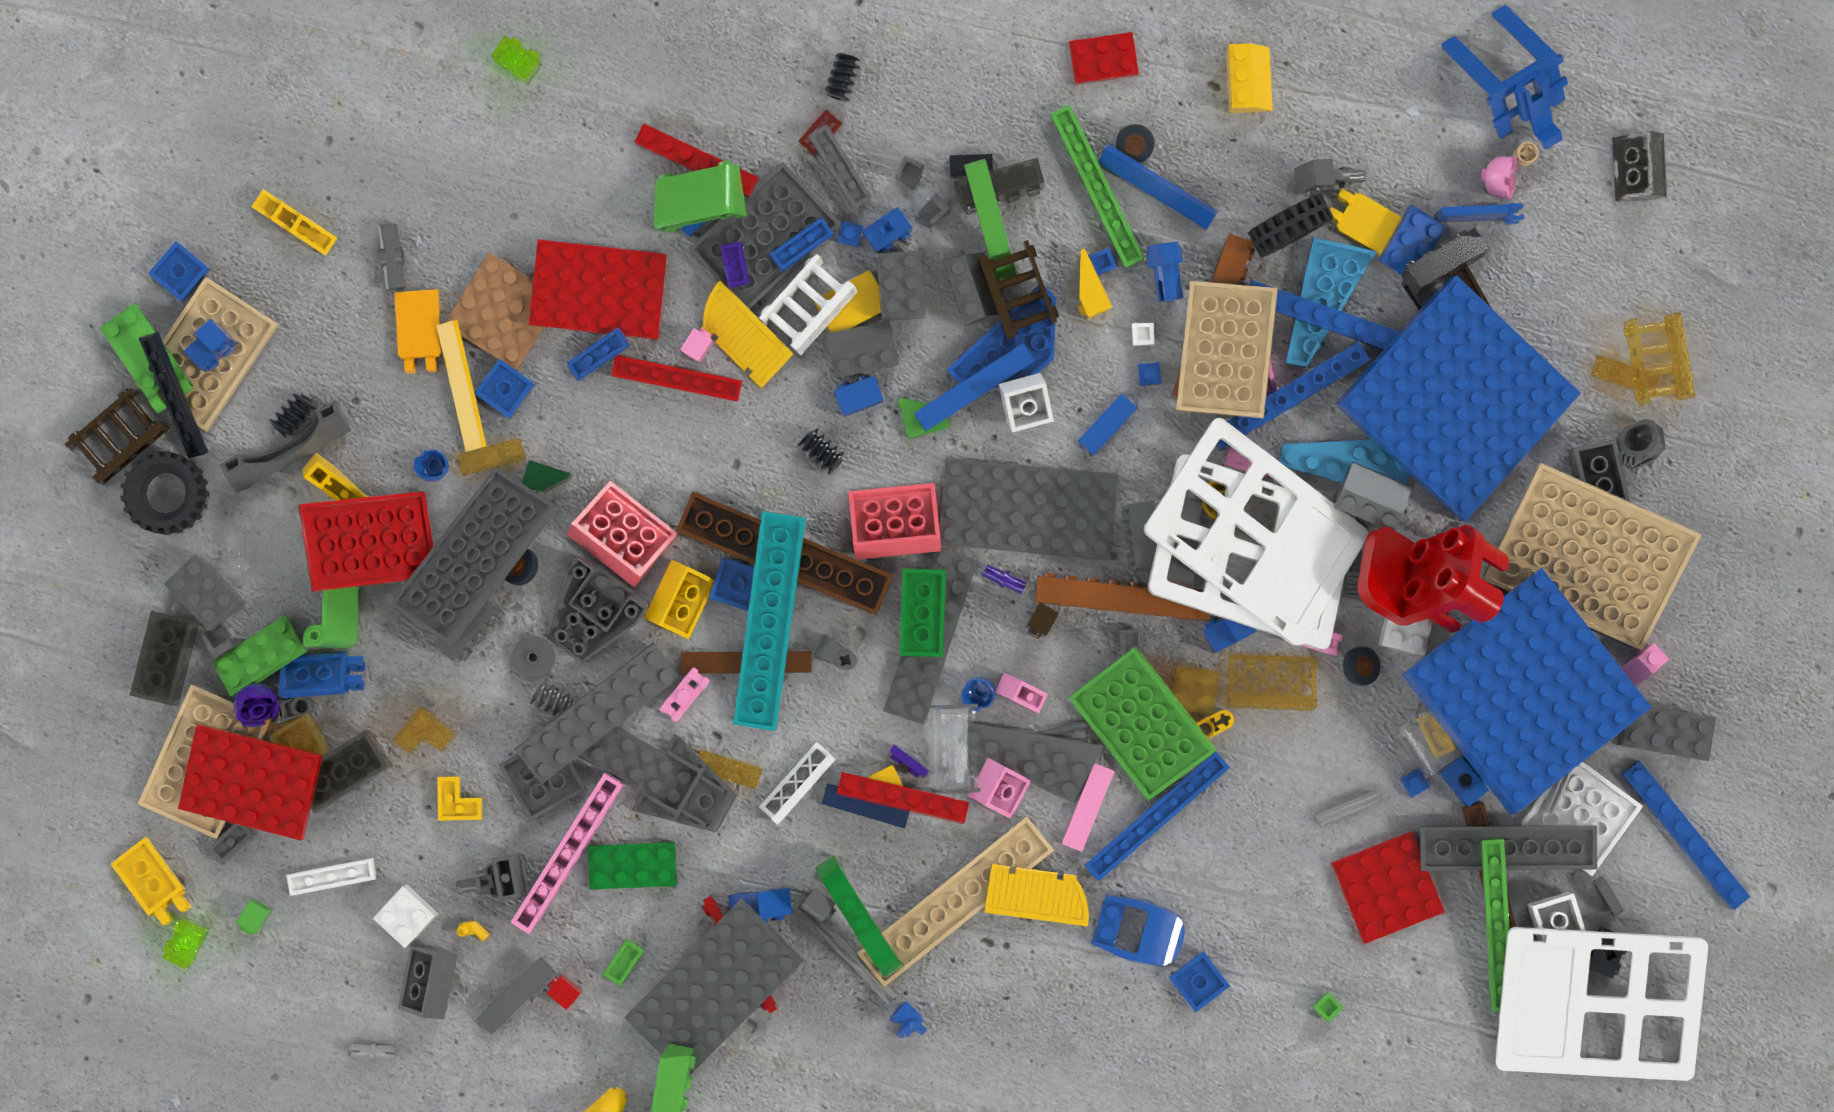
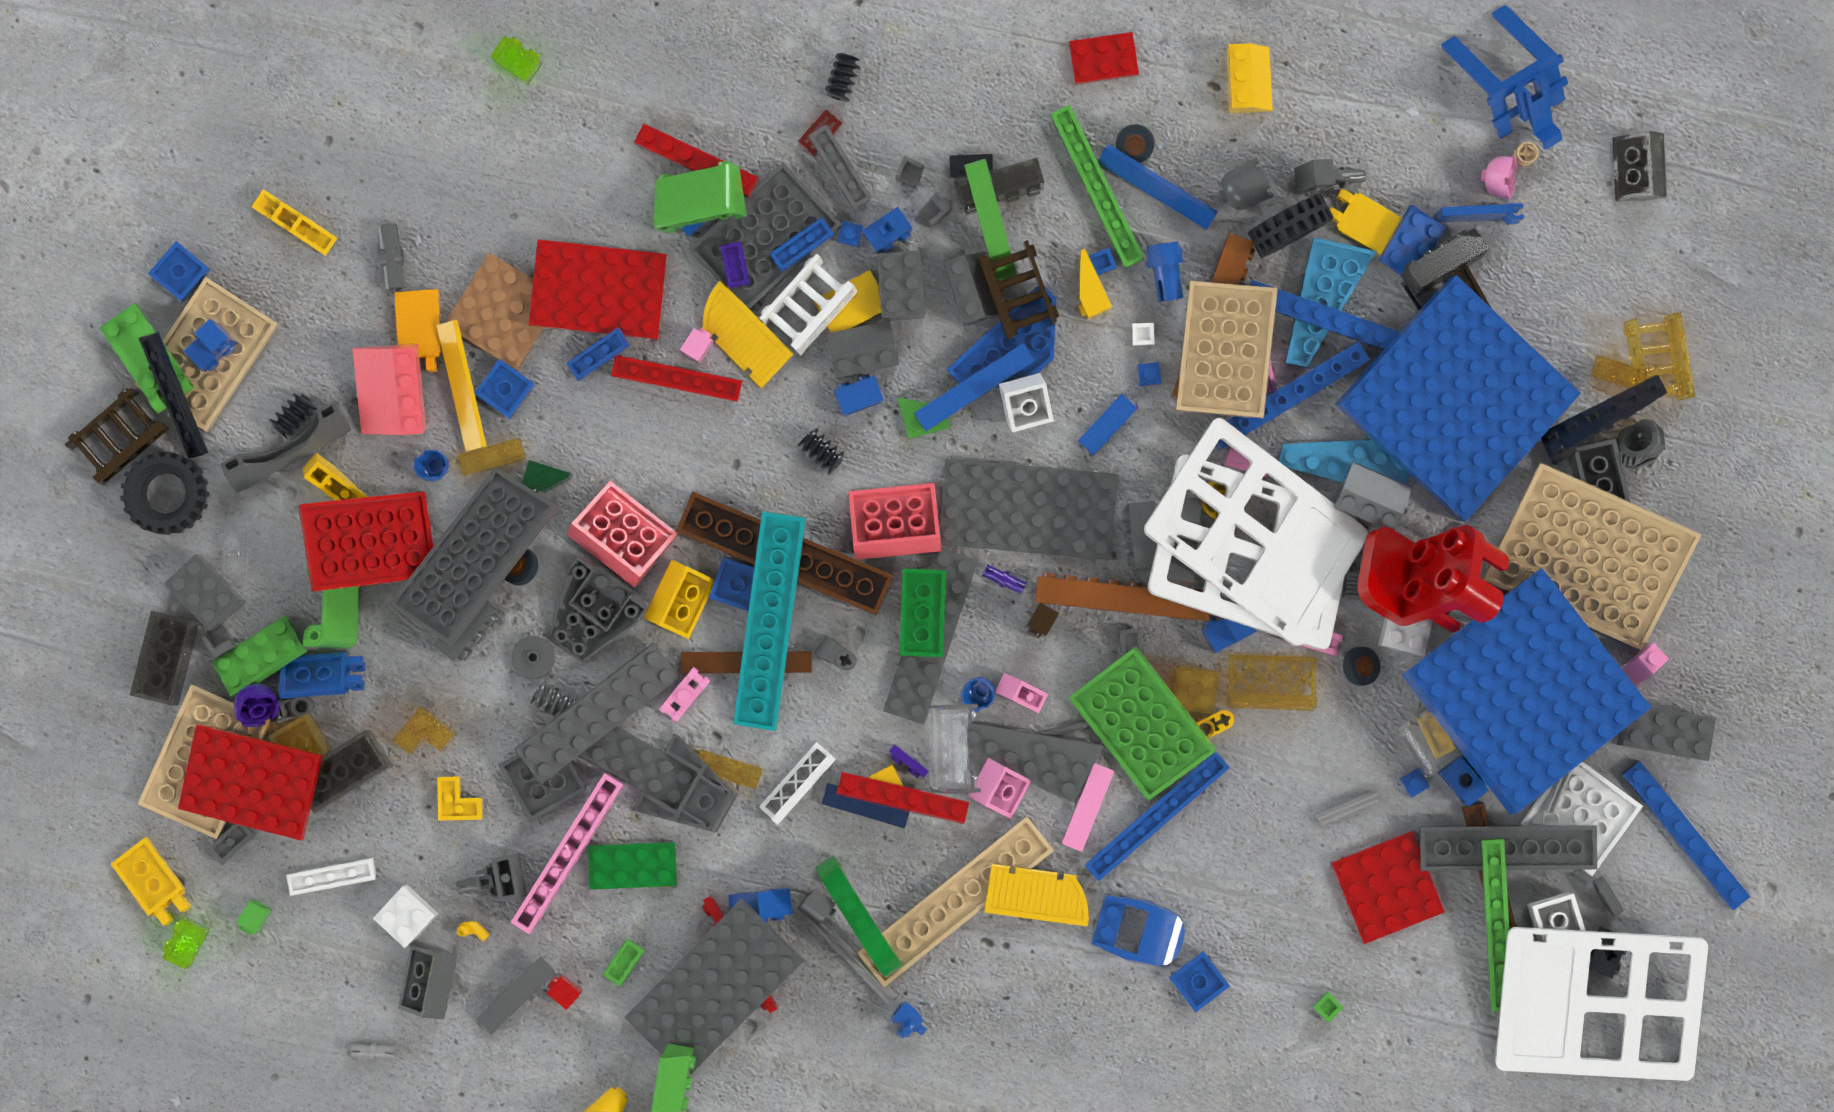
none -> coral slope [352,344,426,435]
none -> dark grey cylinder [1219,158,1274,210]
none -> black wing [1541,374,1668,465]

